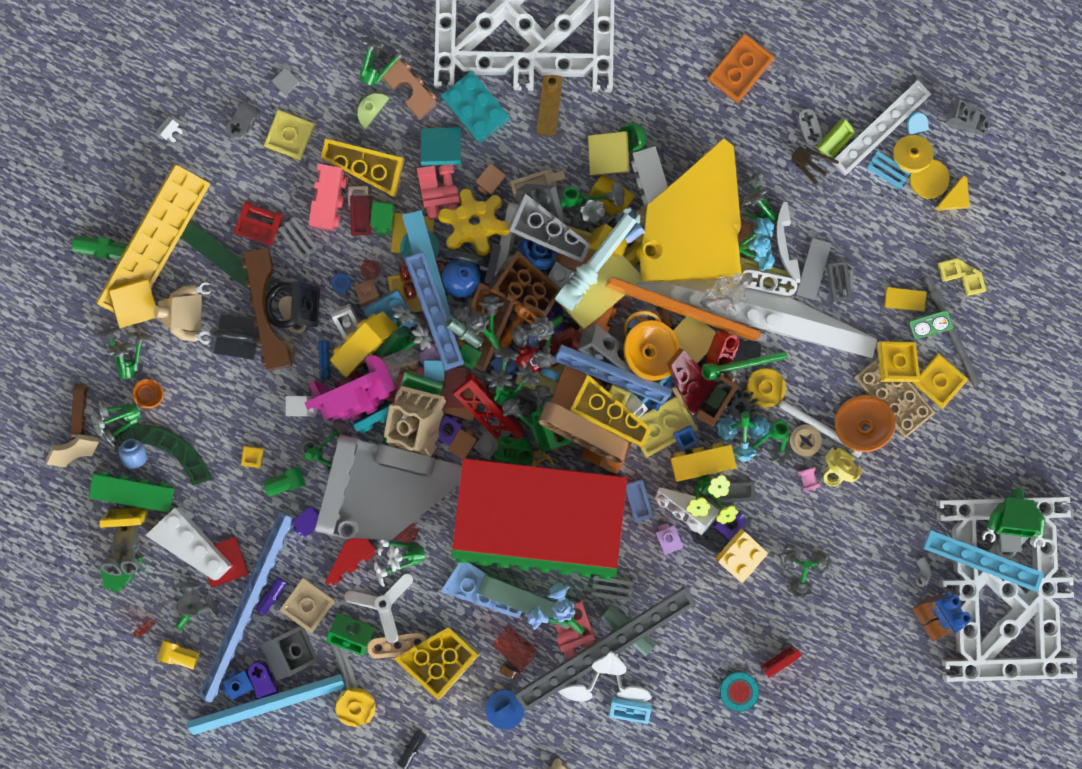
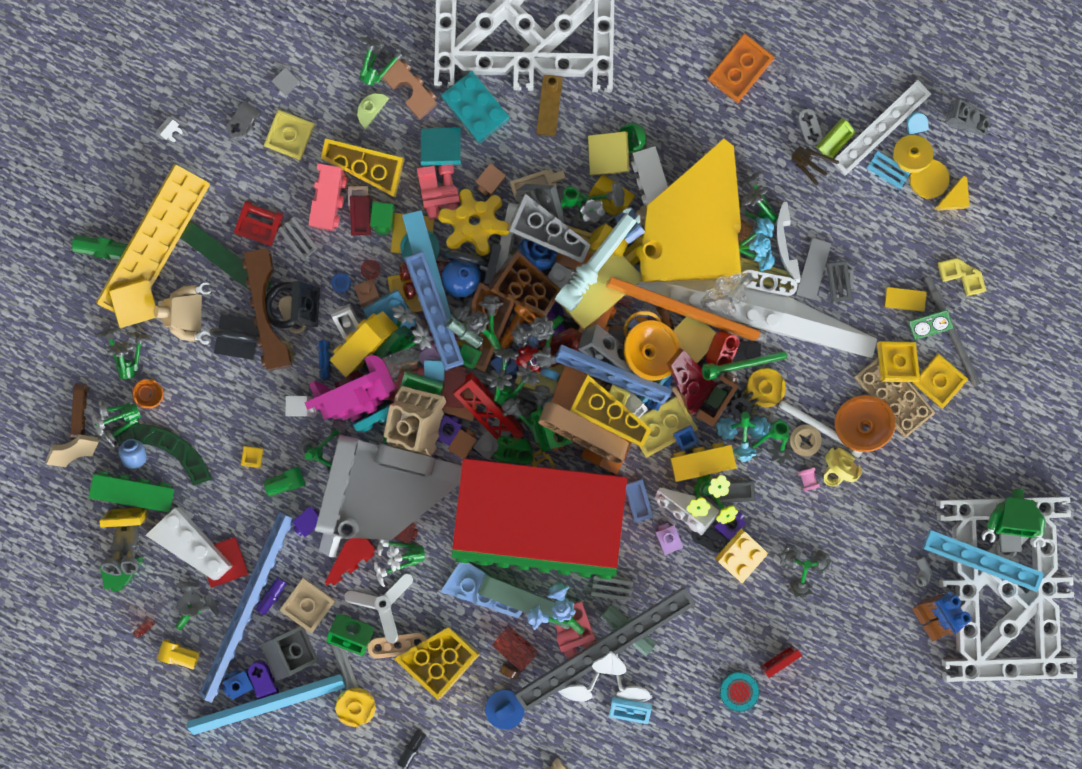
none -> white tile [319,530,349,557]

